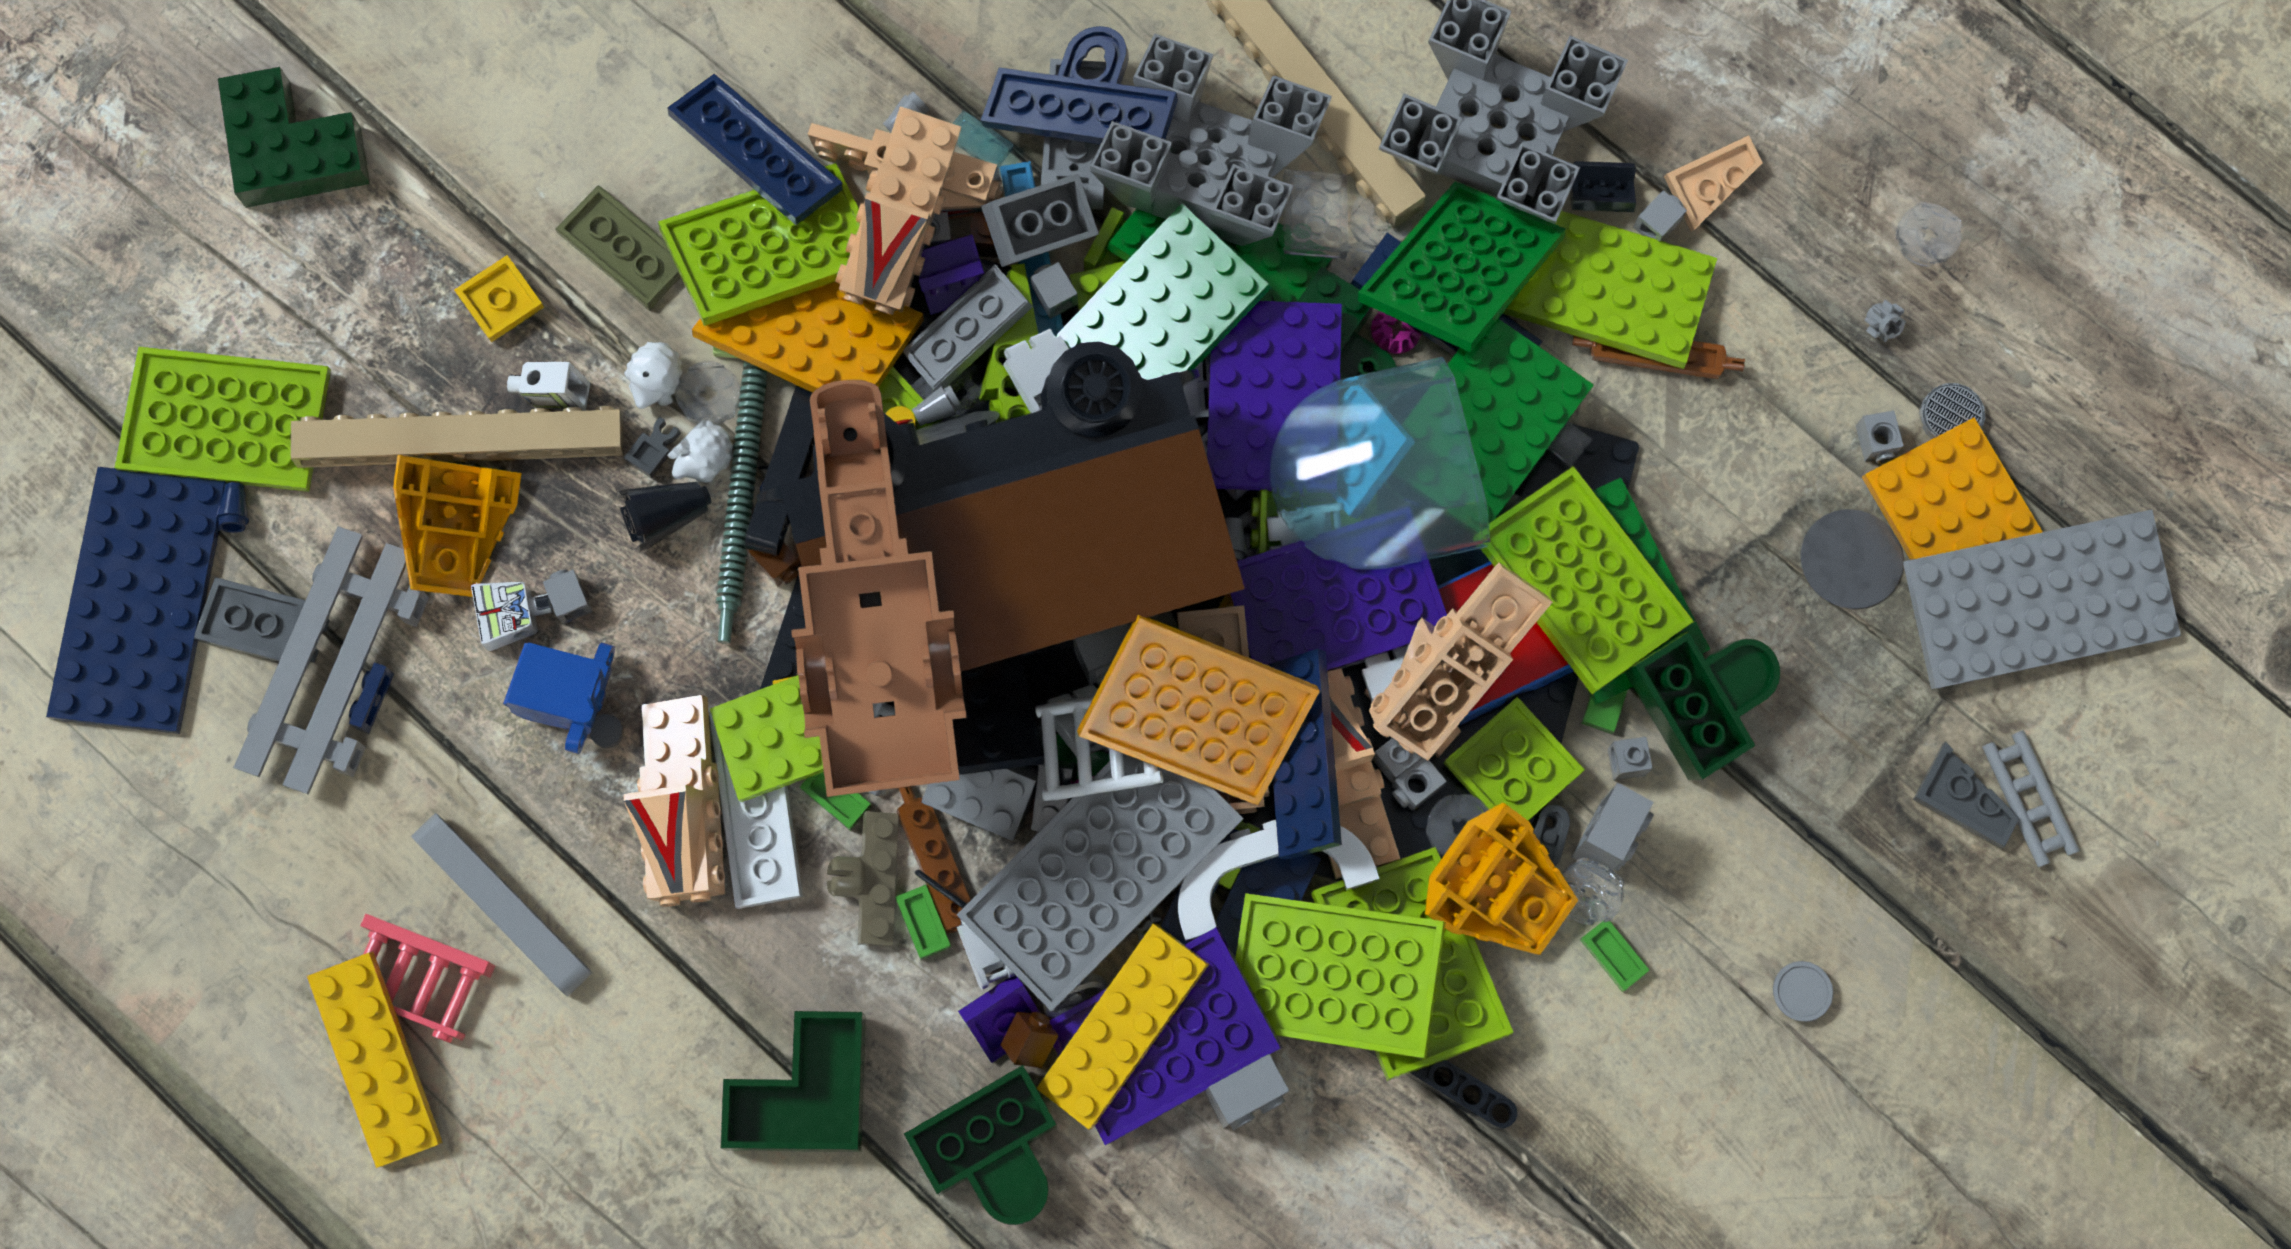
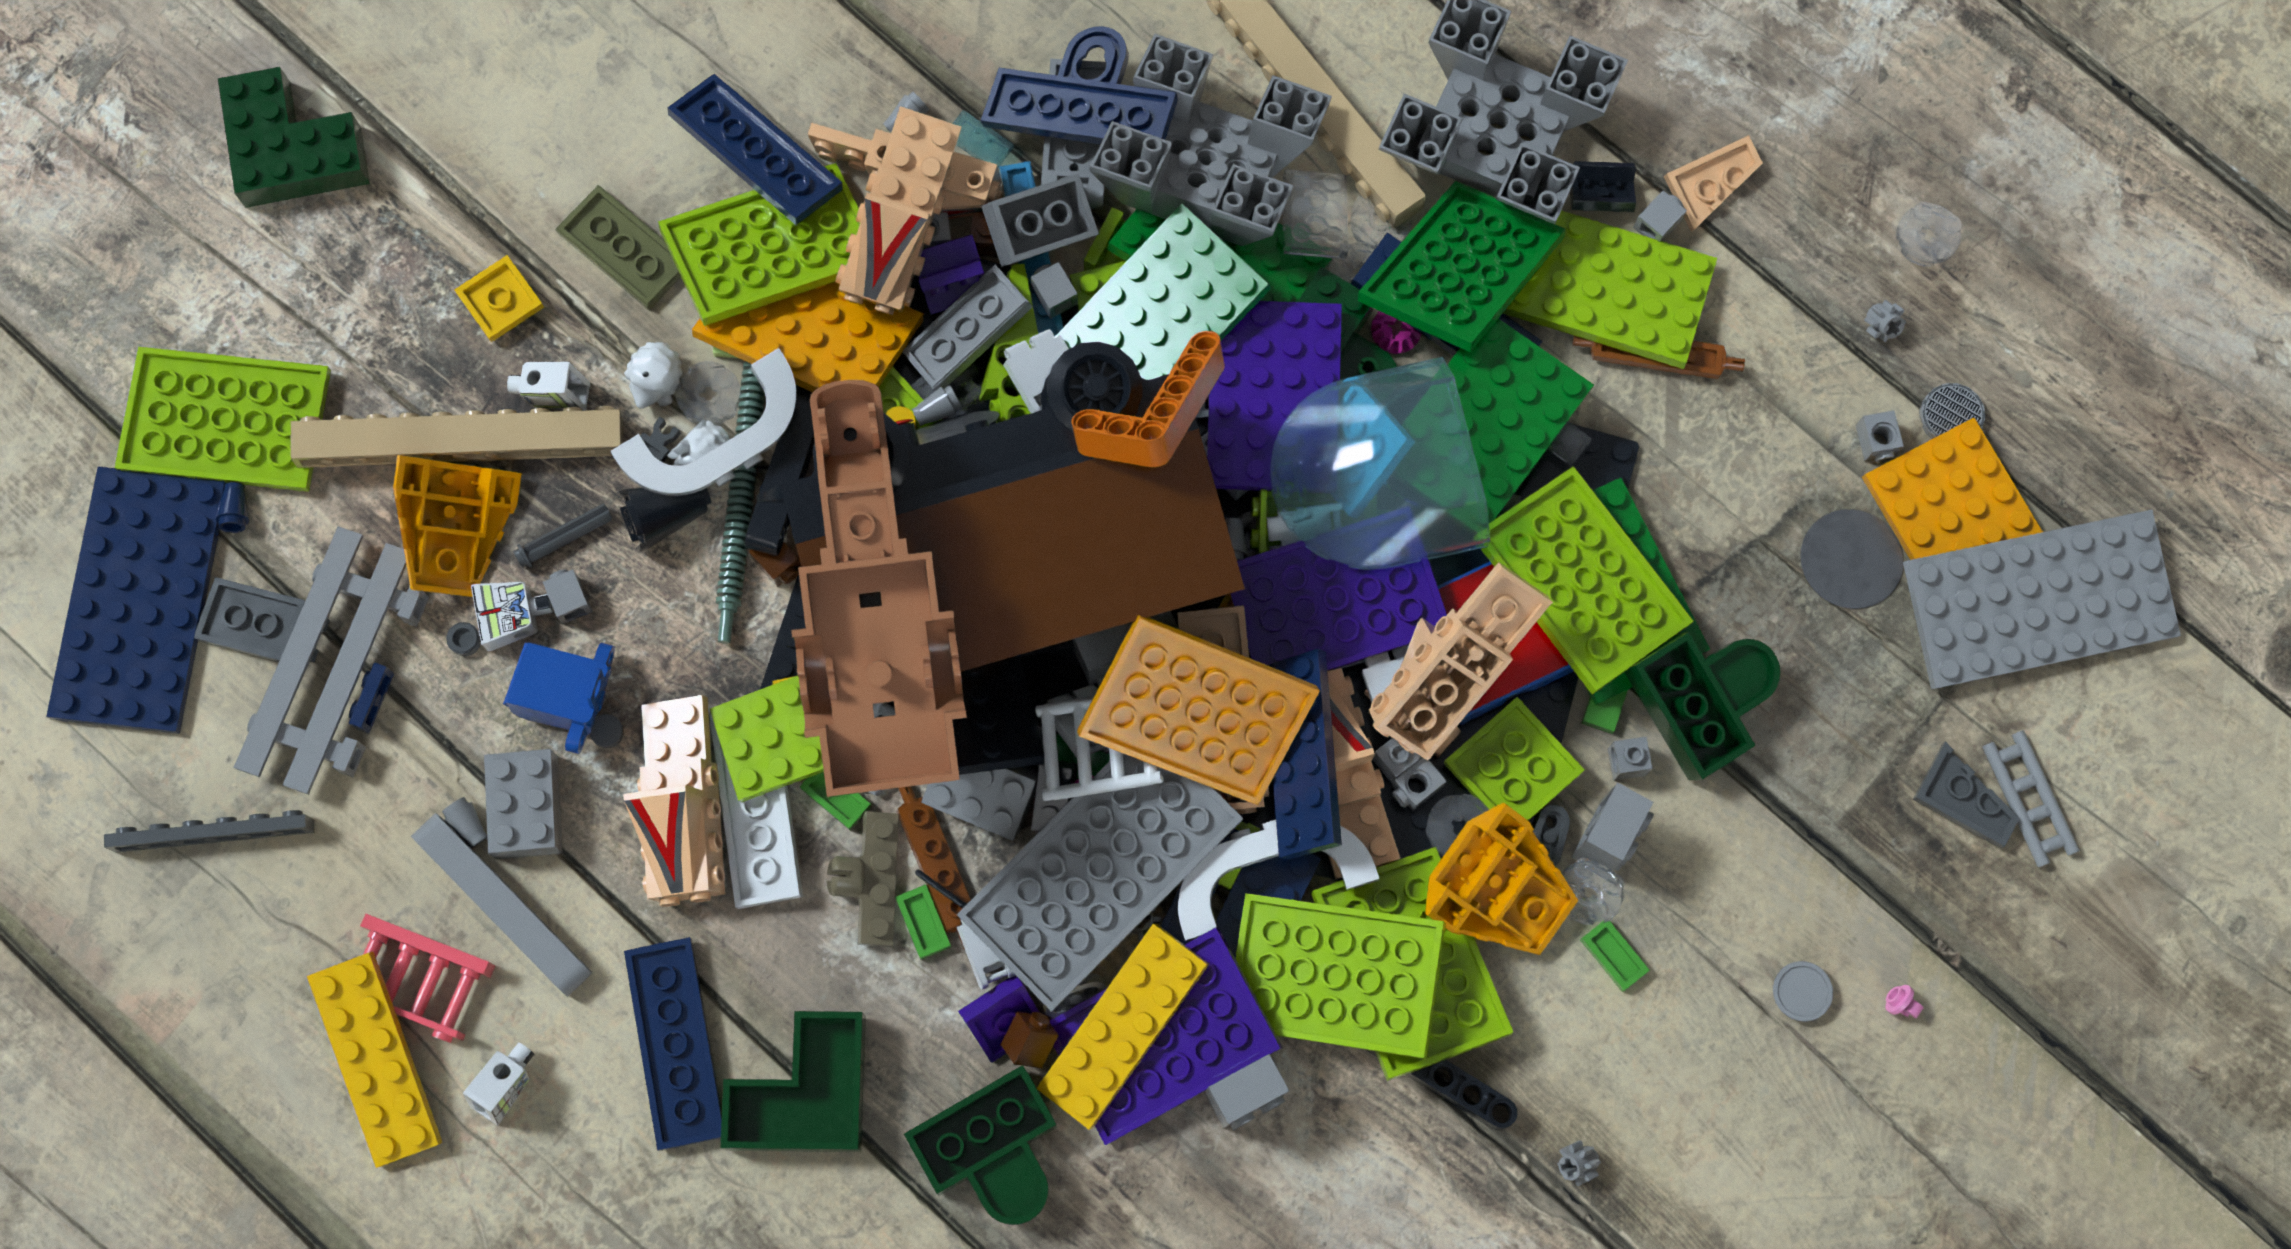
none -> dark grey plate [104,810,315,853]
none -> light grey cone [442,797,487,848]
none -> dark grey tile [446,622,481,656]
none -> white torso [463,1042,535,1126]
none -> light grey brick [484,749,563,859]
none -> dark grey axle [513,504,612,568]
none -> white arch [610,348,796,496]
none -> dark blue plate [624,937,722,1151]
none -> orange beam [1071,331,1225,467]
none -> light grey gear [1557,1140,1601,1186]
none -> bright pink plate [1885,985,1923,1019]

